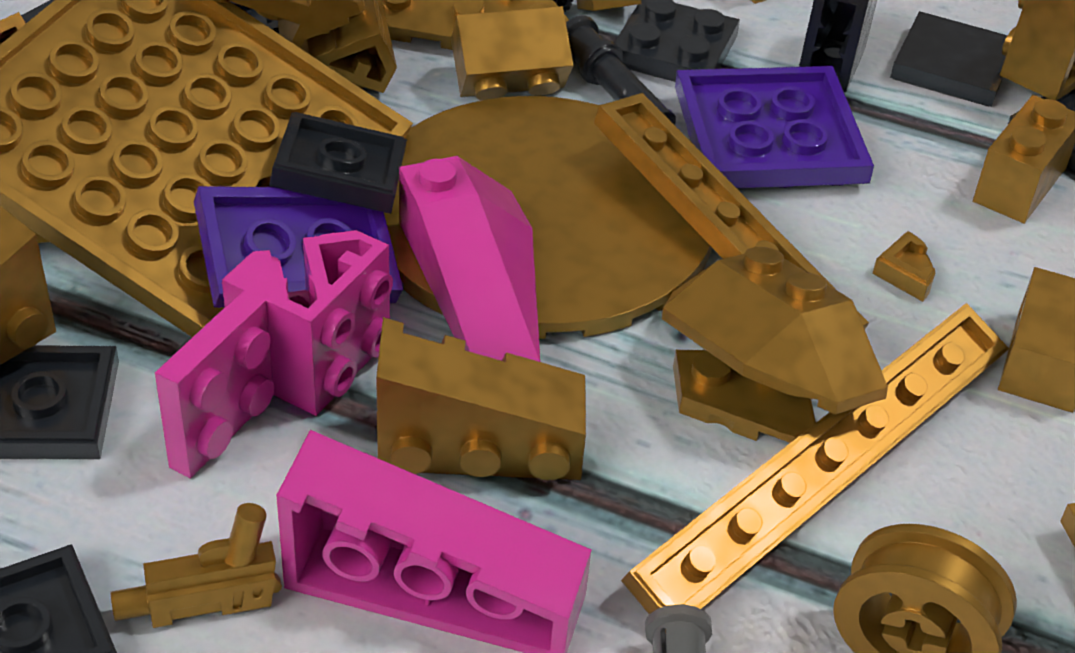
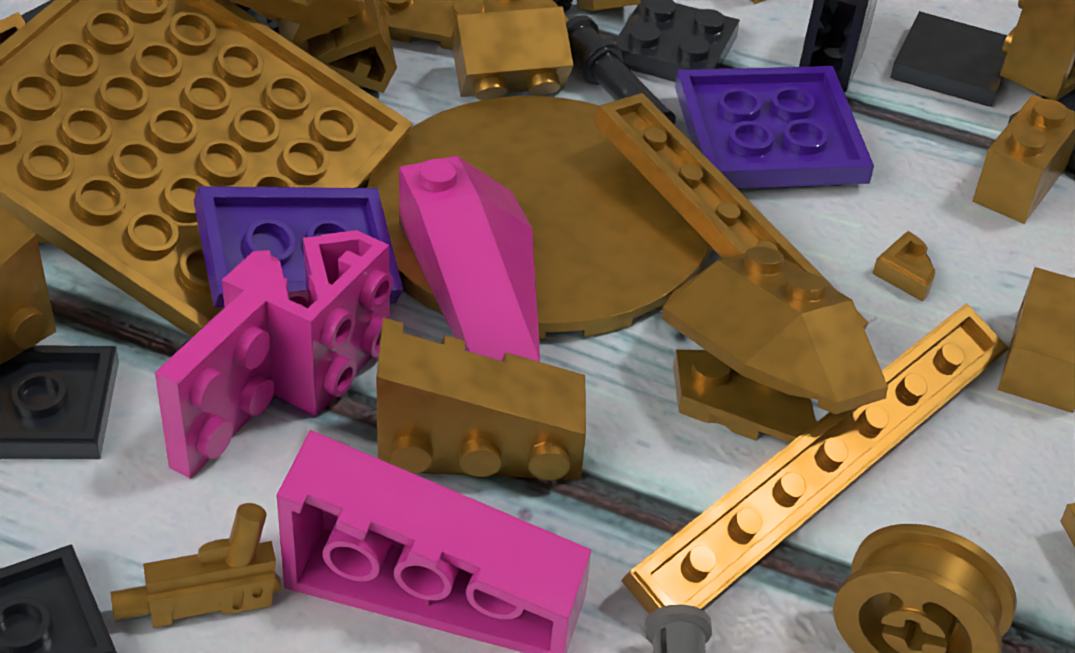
black tile [269,112,407,214] -> none

